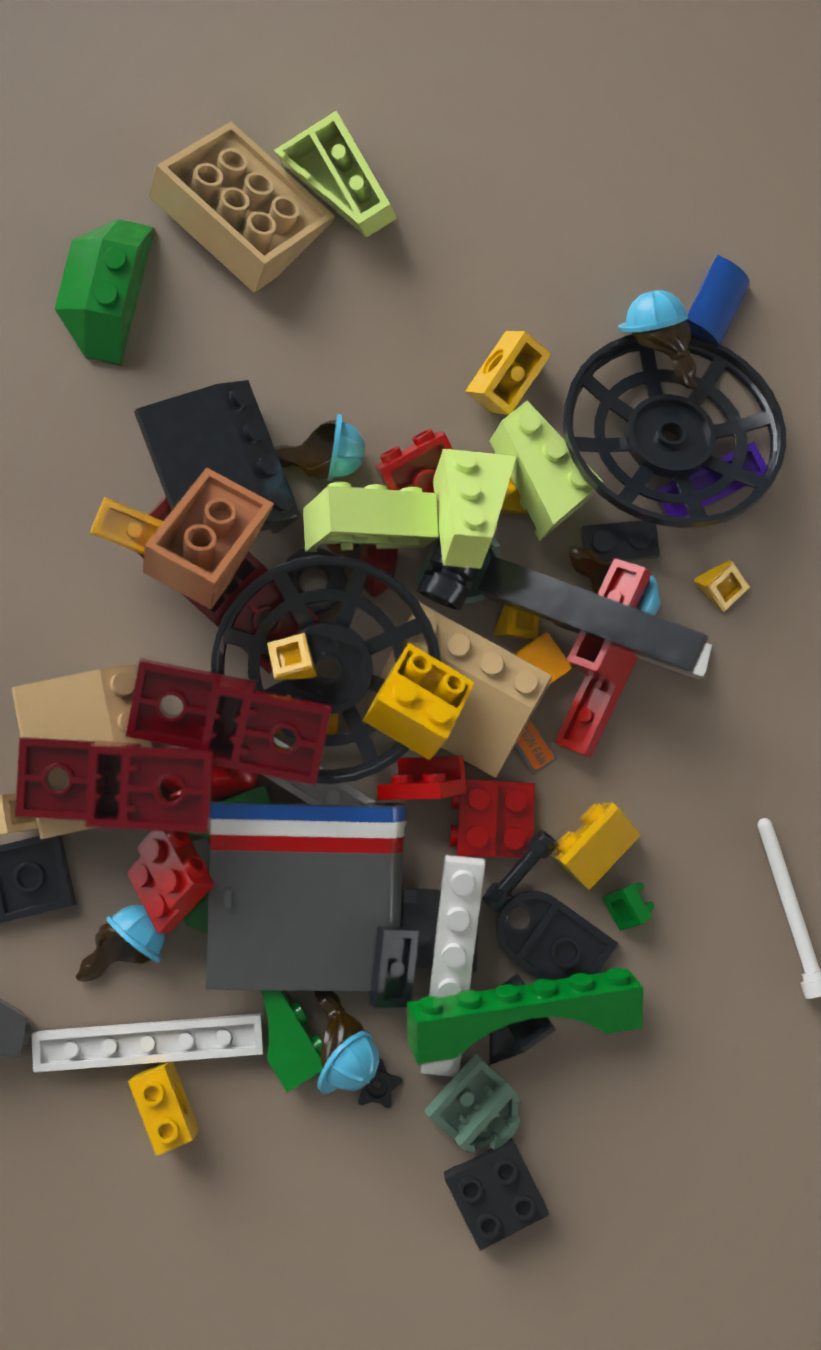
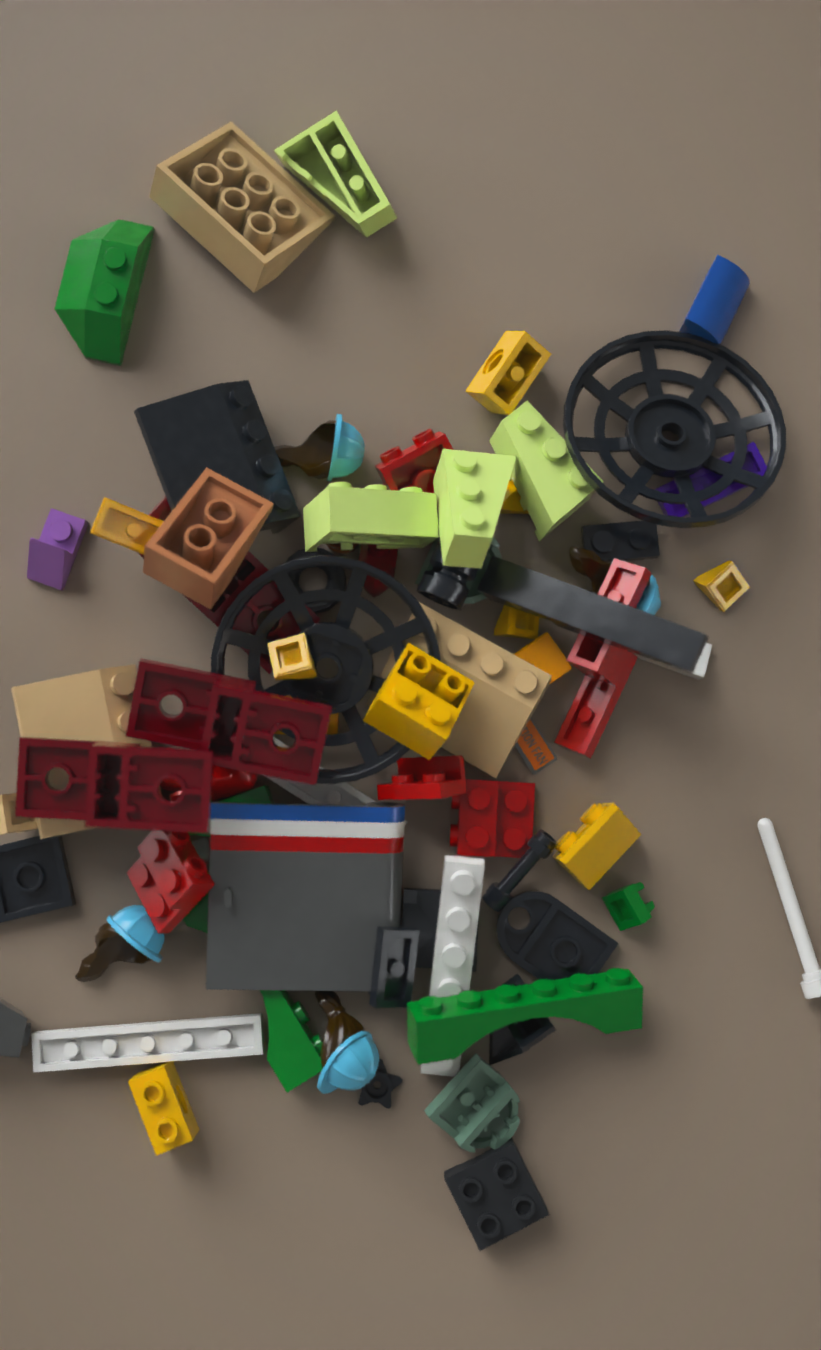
piece [618,290,698,389] -> none
none -> medium lavender slope [27,508,89,591]

